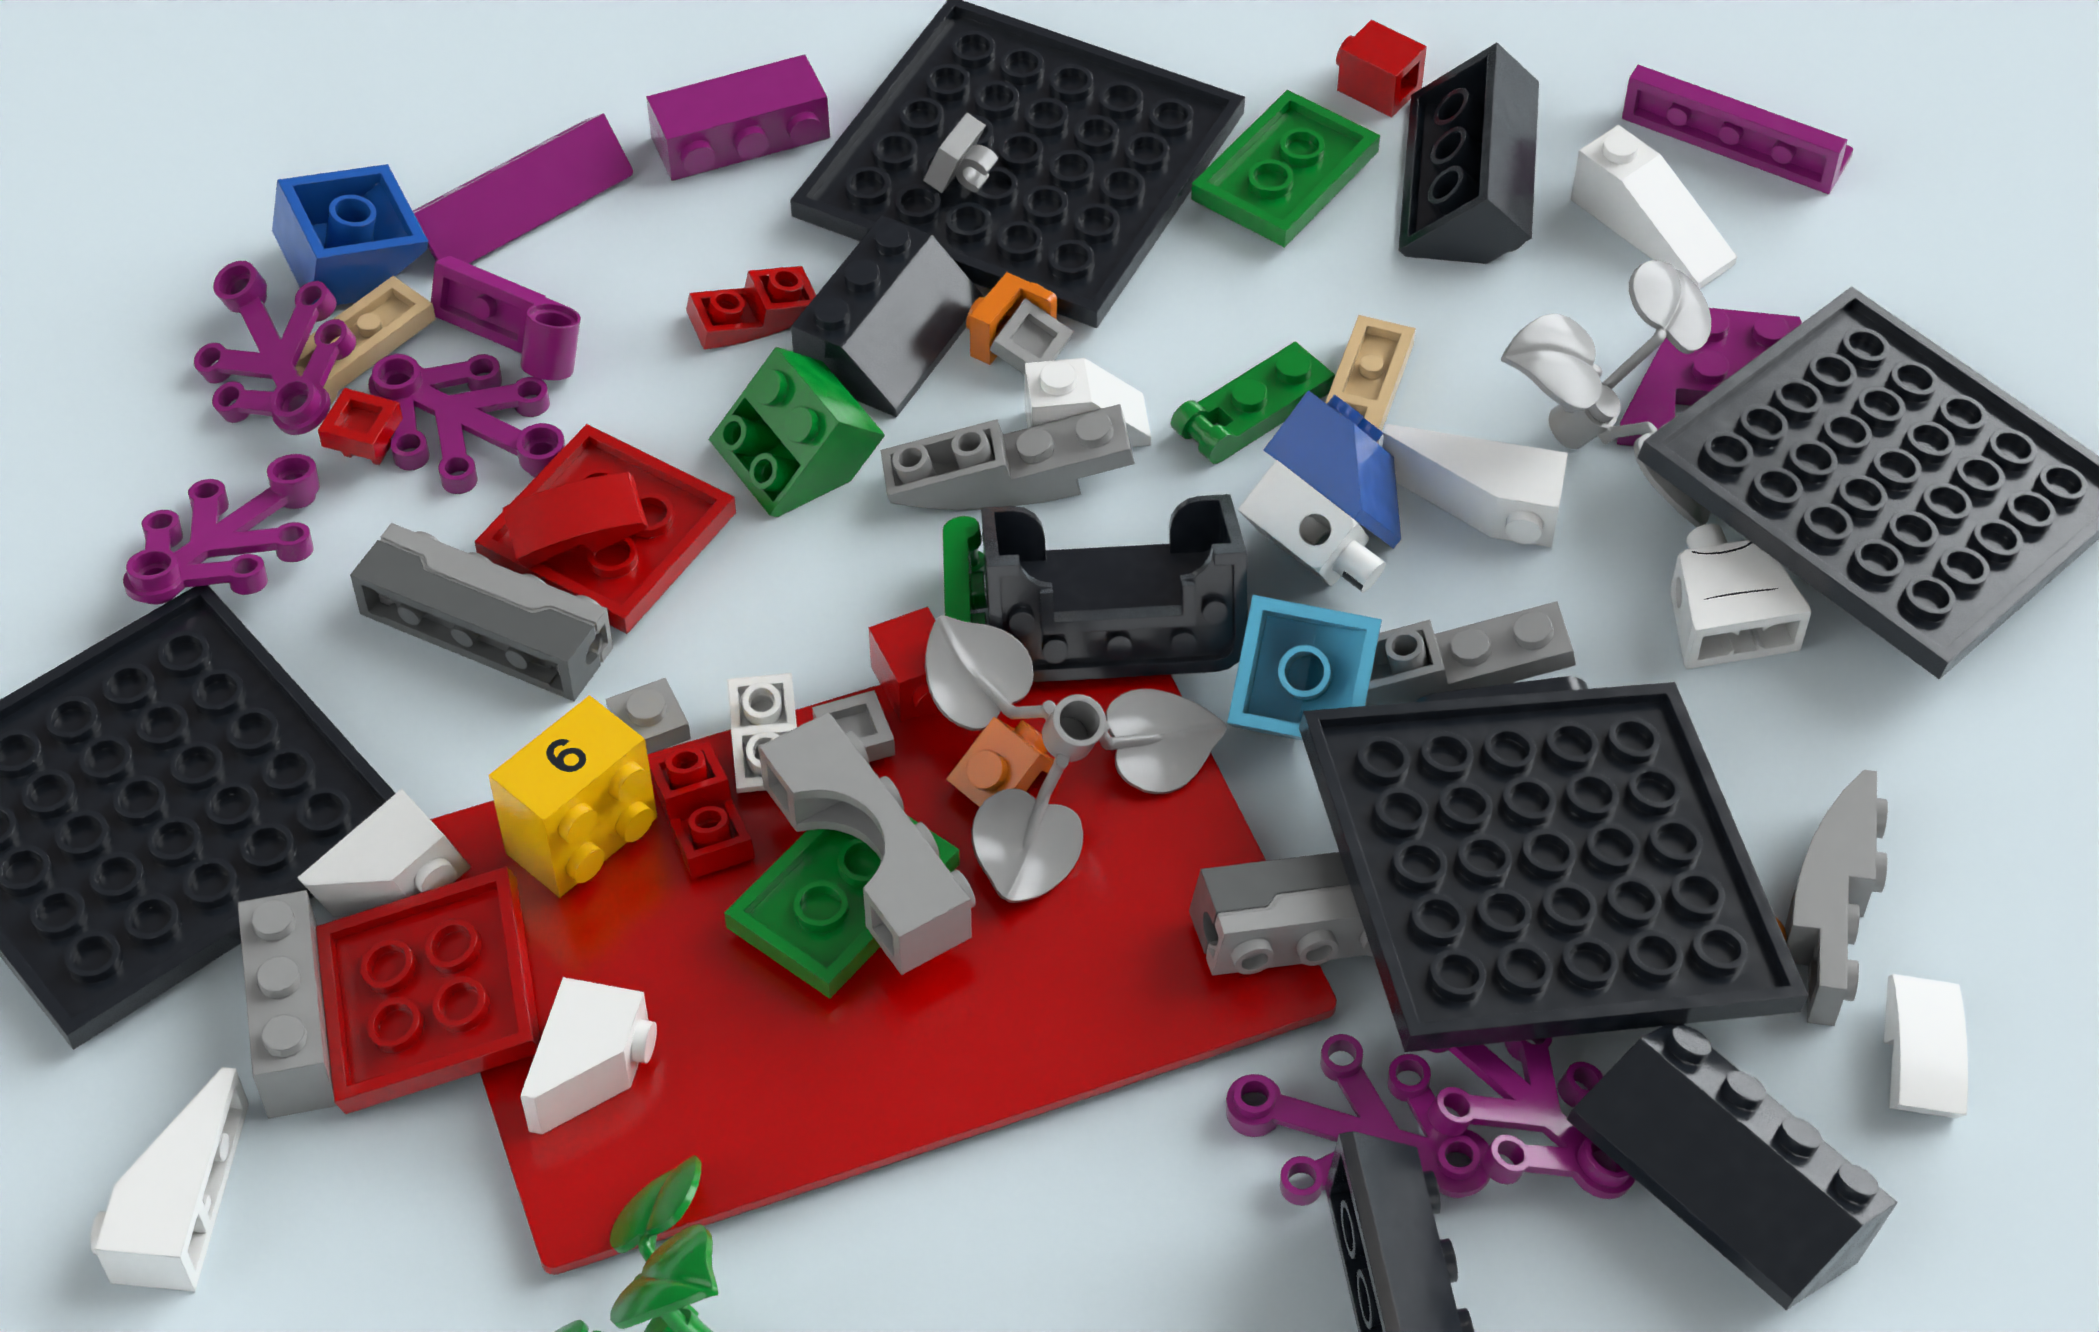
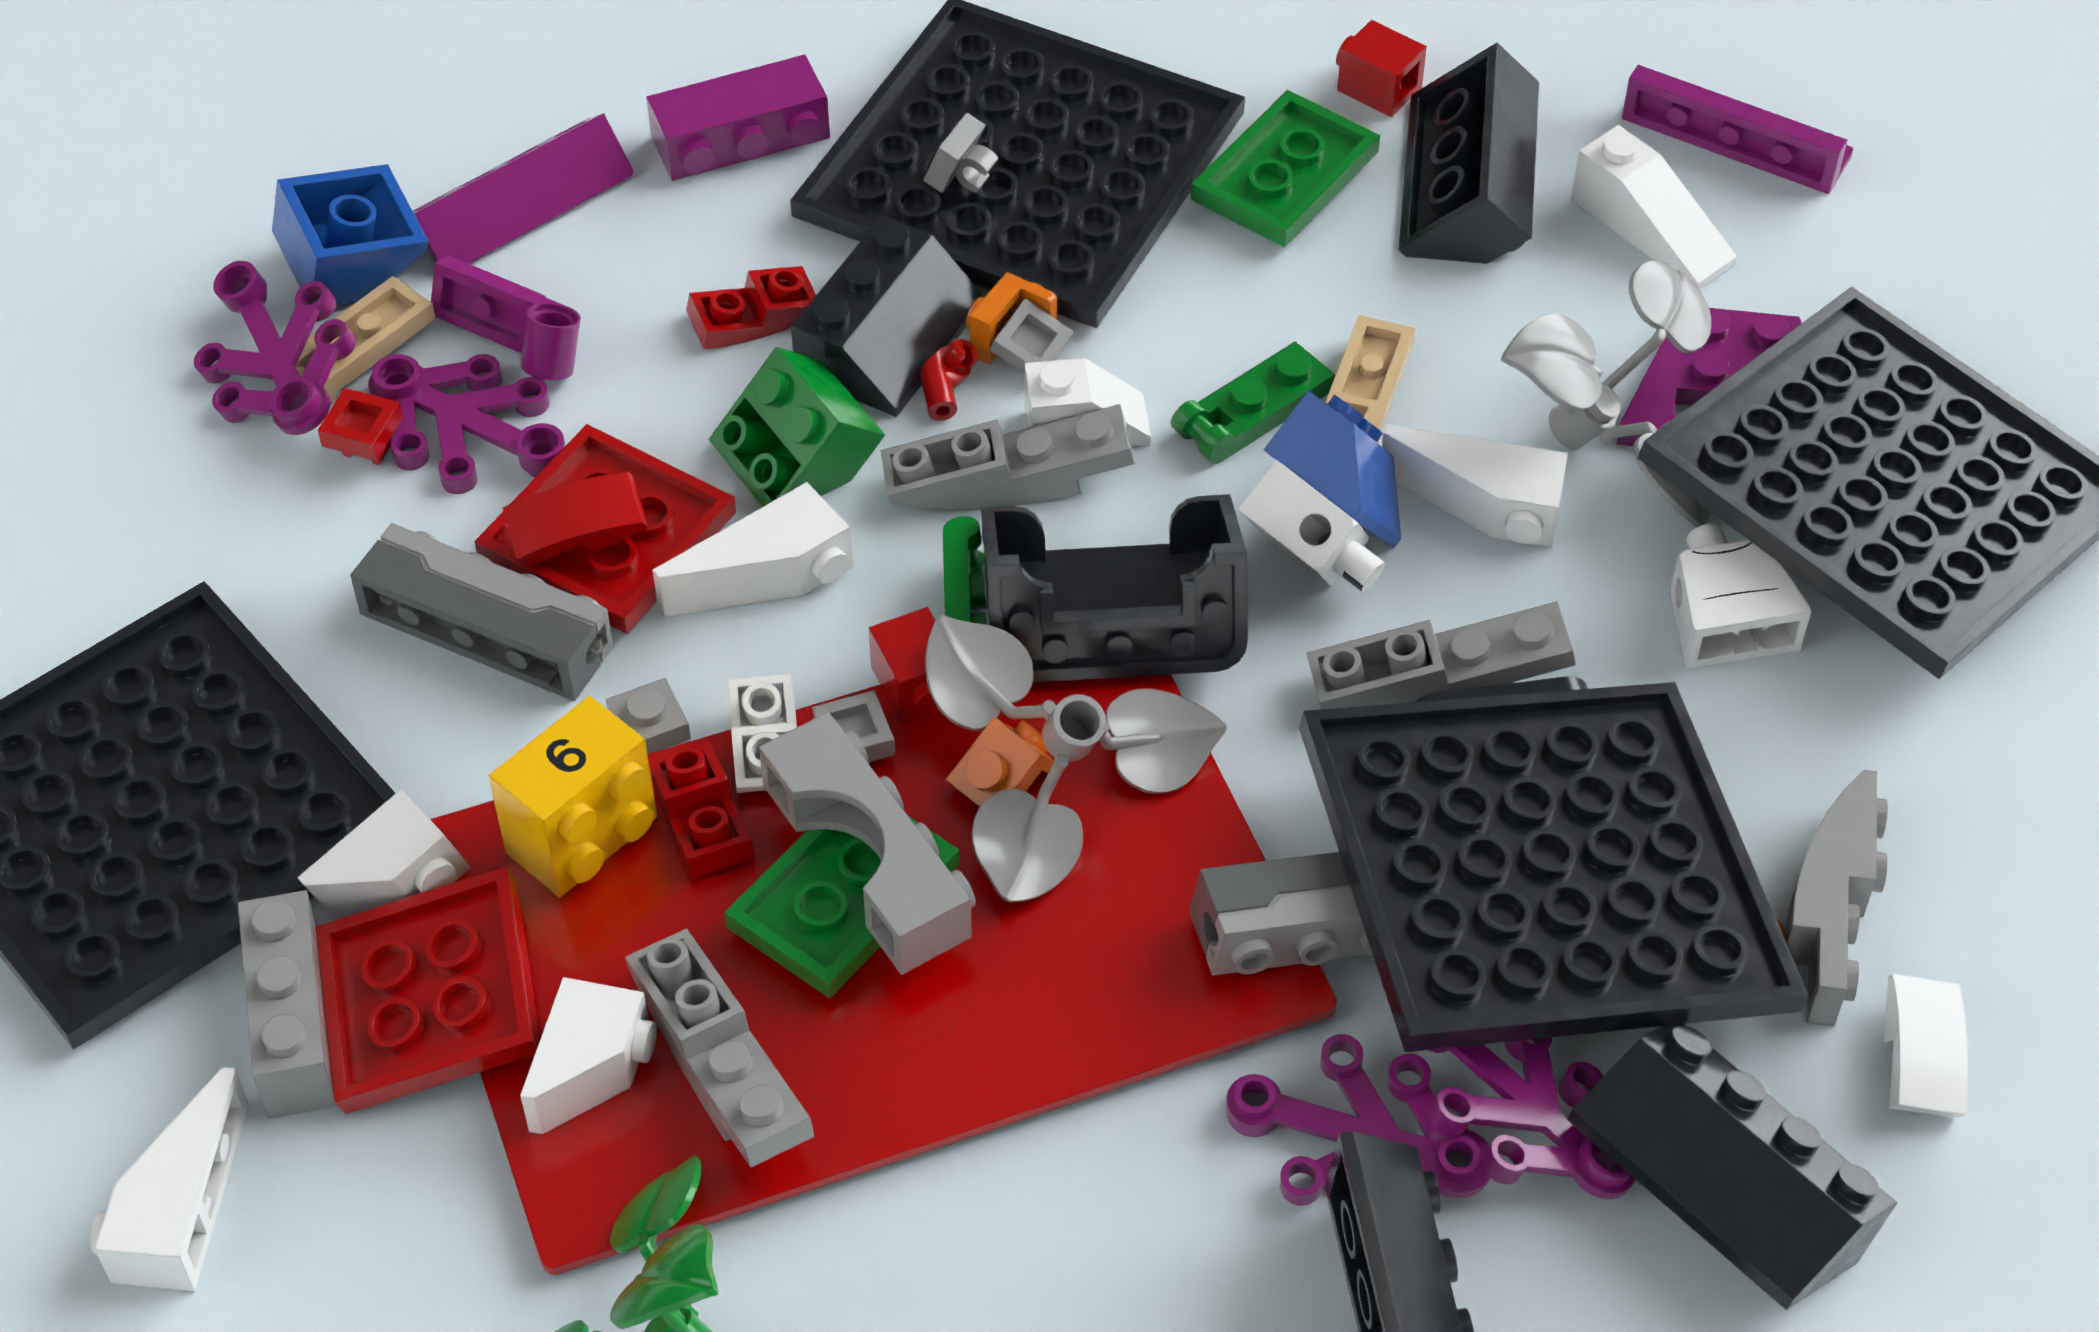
magenta plant [123,454,320,605] -> none
medium azure slope [1227,595,1382,740] -> none
none -> light grey slope [625,928,815,1168]
none -> white slope [652,482,853,617]
none -> red arm [920,339,978,421]

